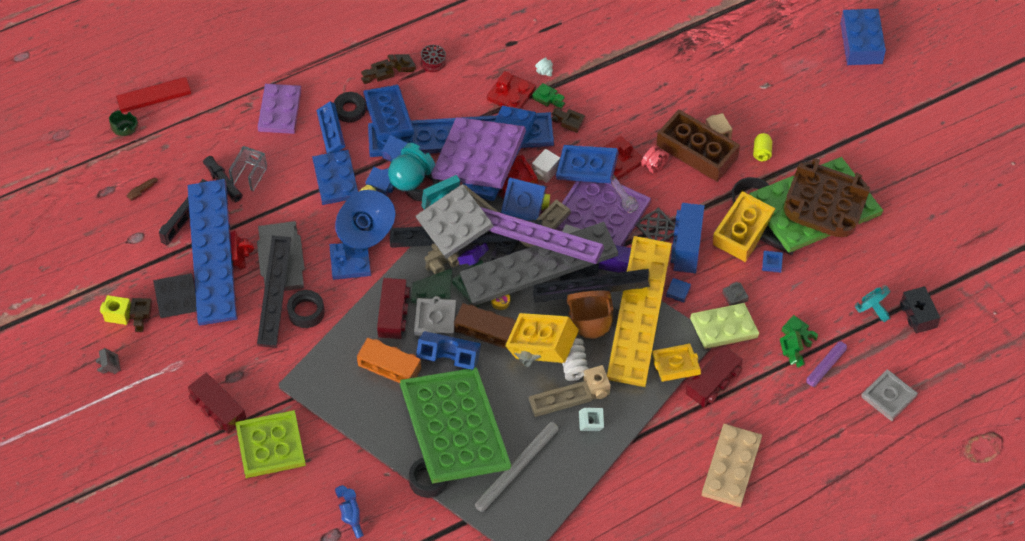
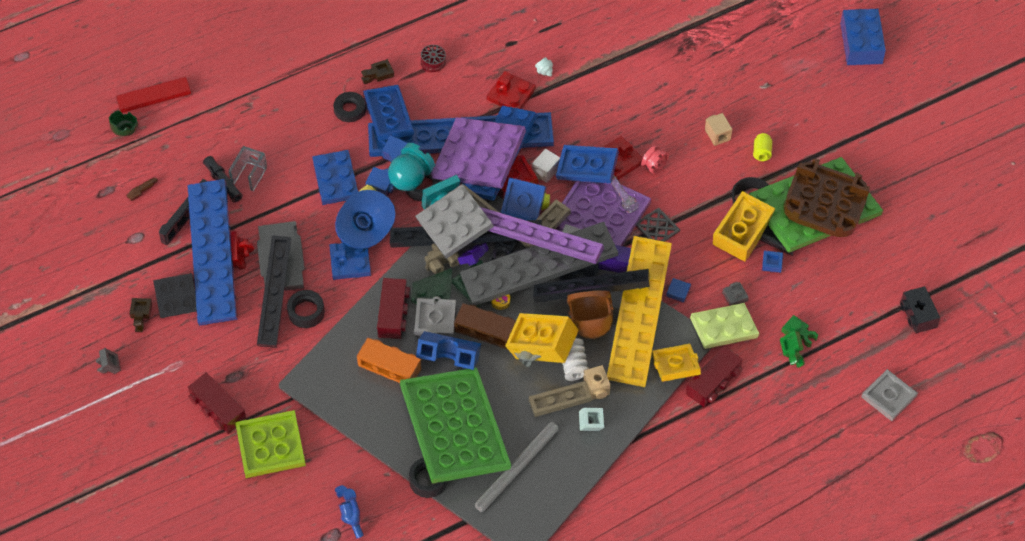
neon yellow brick [100,295,131,325] -> none
medium lavender plate [258,84,302,134] -> none
blue plate [316,101,346,154] -> none
dark brown plate [383,54,416,72] -> none
green plate [532,83,565,109] -> none
dark brown plate [551,108,585,133] -> none
reddish brown brick [656,109,740,182] -> none
blue brick [670,203,705,274] -> none
tan plate [701,424,762,507] -> none
medium lavender axle [806,341,847,387] -> none
teal tile [854,285,891,323] -> none

